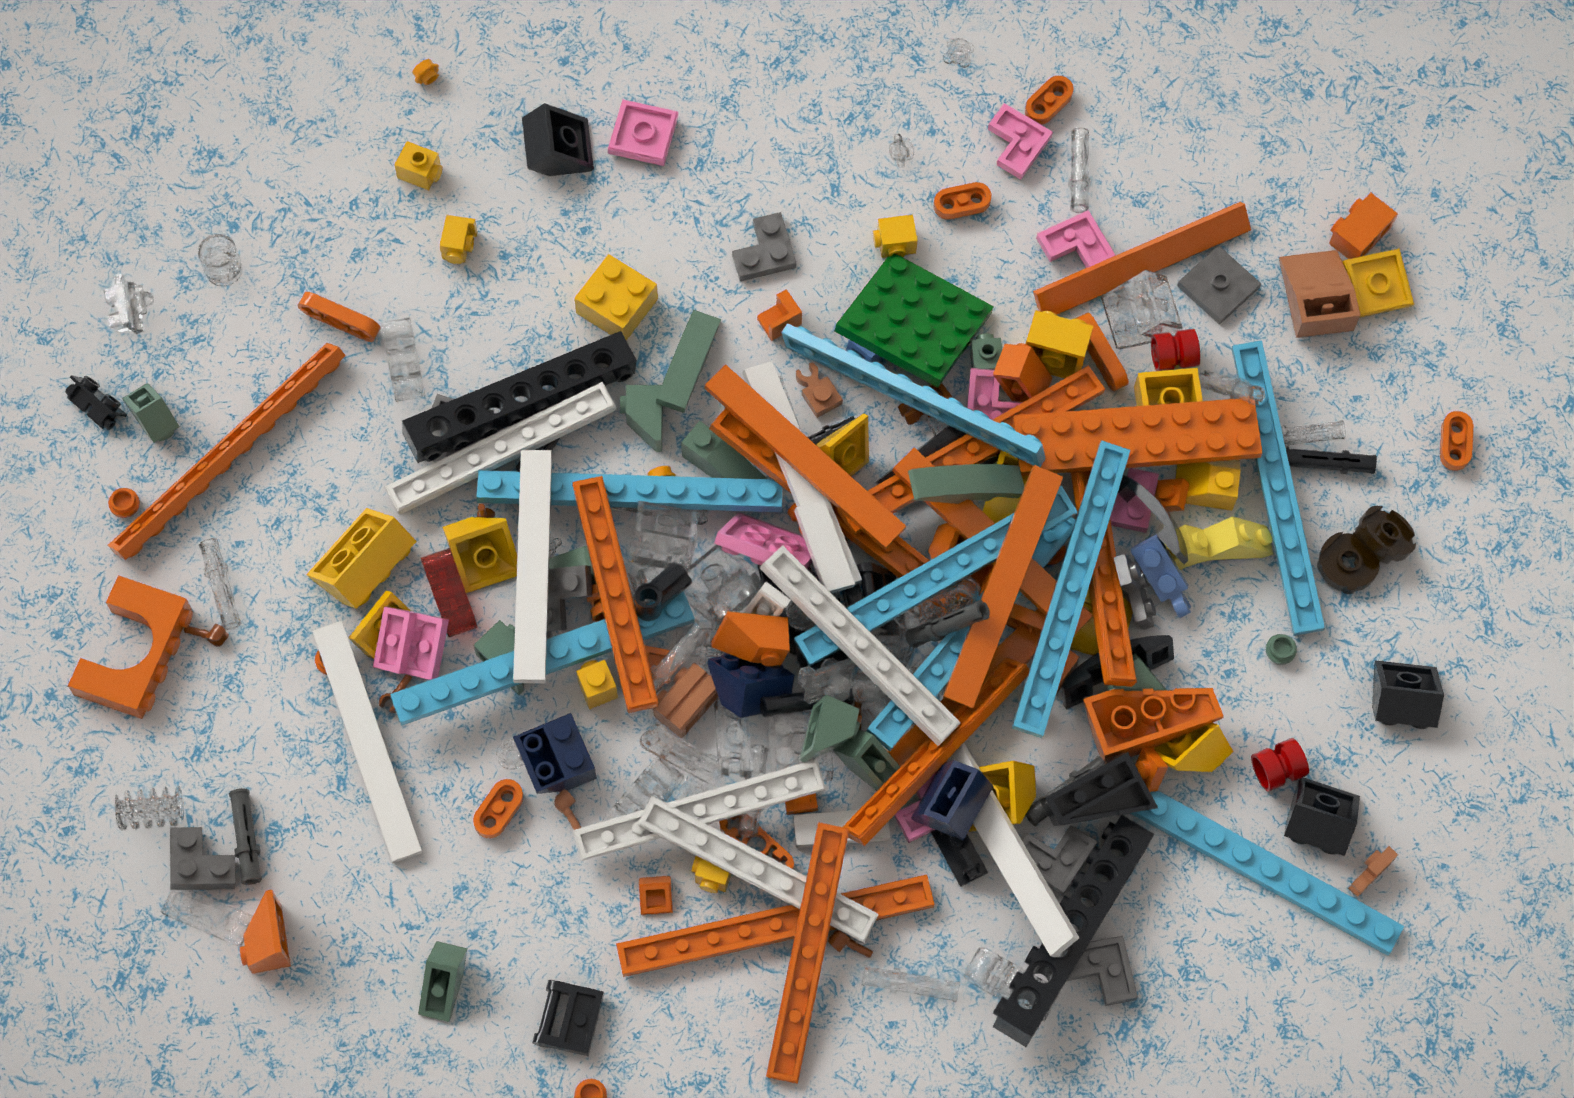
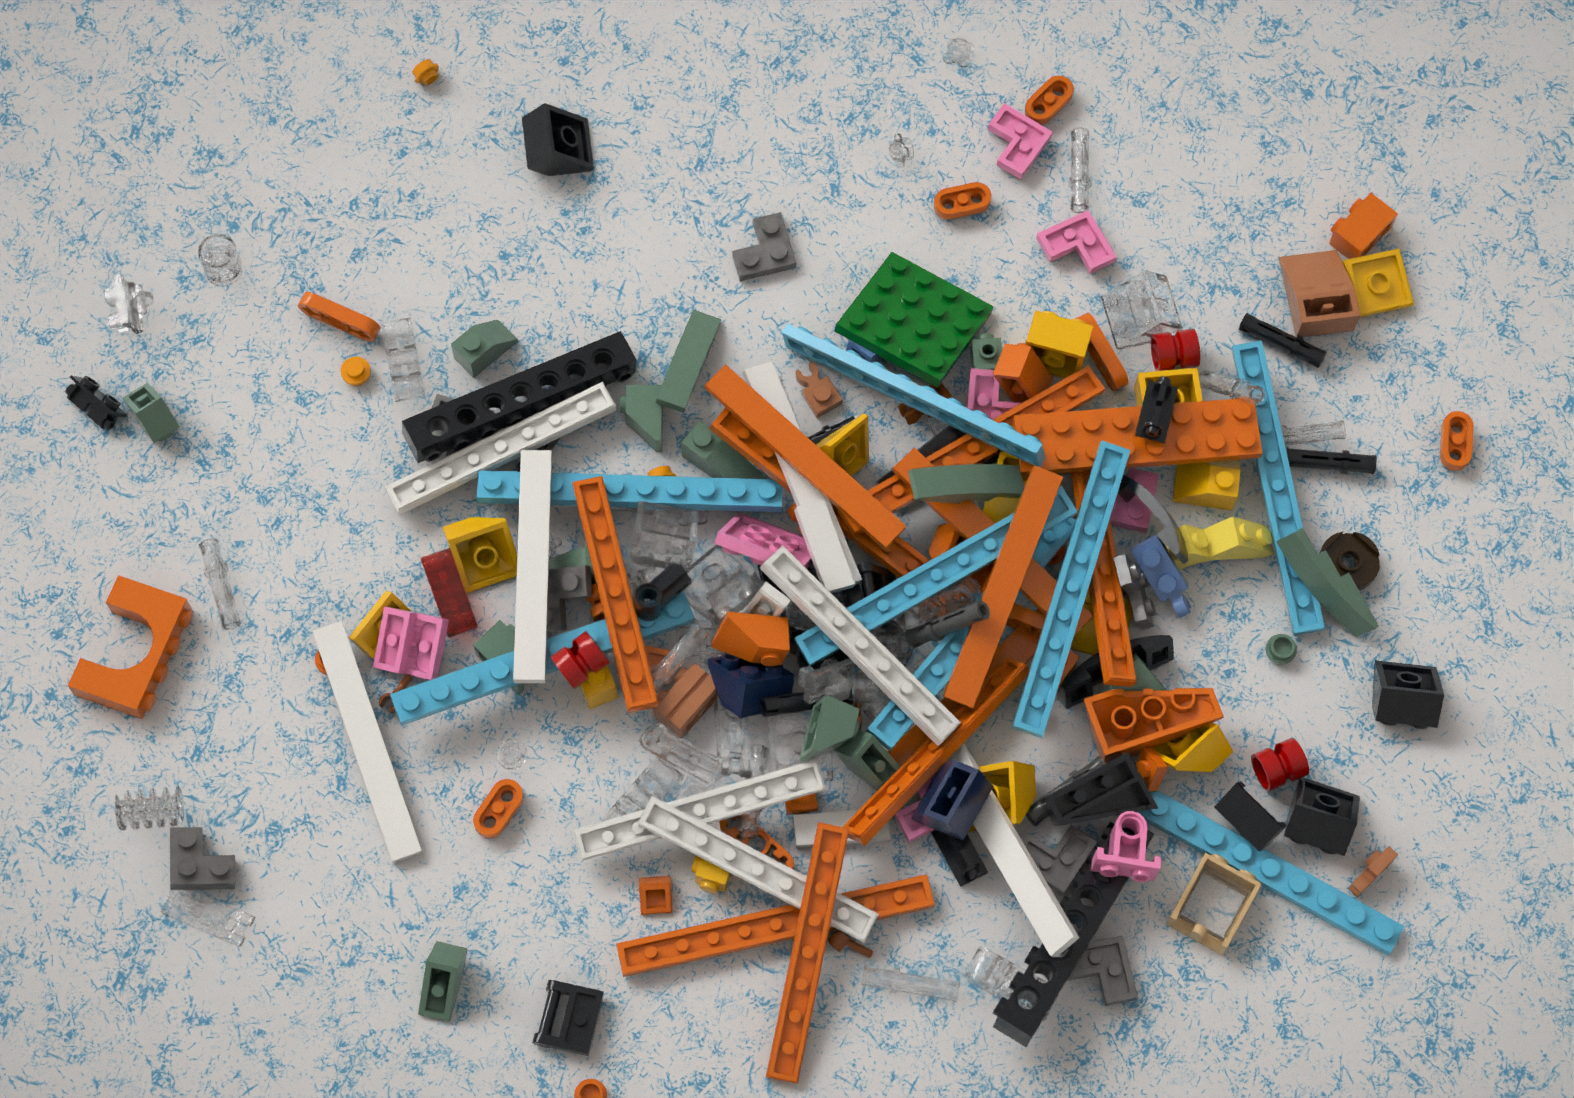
orange plate [107,343,346,560] -> none
orange plate [108,488,140,518] -> none
dark orange hand [184,624,229,647] -> none
dark grey pin [229,788,262,885] -> none
orange slope [240,890,291,974] -> none
yellow slope [306,508,417,609] -> none
yellow brick [394,141,443,191] -> none
yellow brick [439,215,478,264] -> none
dark orange hand [477,504,495,518] -> none
dark blue slope [513,713,597,794] -> none
nougat hand [554,789,582,830] -> none
yellow brick [574,254,658,341] -> none
bright pink plate [608,99,679,166] -> none
orange panel [757,289,802,341] -> none
yellow brick [873,214,918,258] -> none
orange tile [1033,201,1251,314] -> none
orange plate [1154,478,1189,512] -> none
flat silver plate [1177,245,1261,325] -> none
dark brown plate [1355,506,1416,564] -> none
none -> light orange plate [340,357,371,386]
none -> sand green slope [451,320,518,378]
none -> red wheel [551,631,610,689]
none -> bright pink pin [1091,811,1161,882]
none -> black hinge [1135,377,1178,444]
none -> window [1166,852,1262,956]
none -> black hinge [1214,782,1287,852]
none -> black pin [1238,313,1327,369]
none -> sand green slope [1276,528,1379,637]

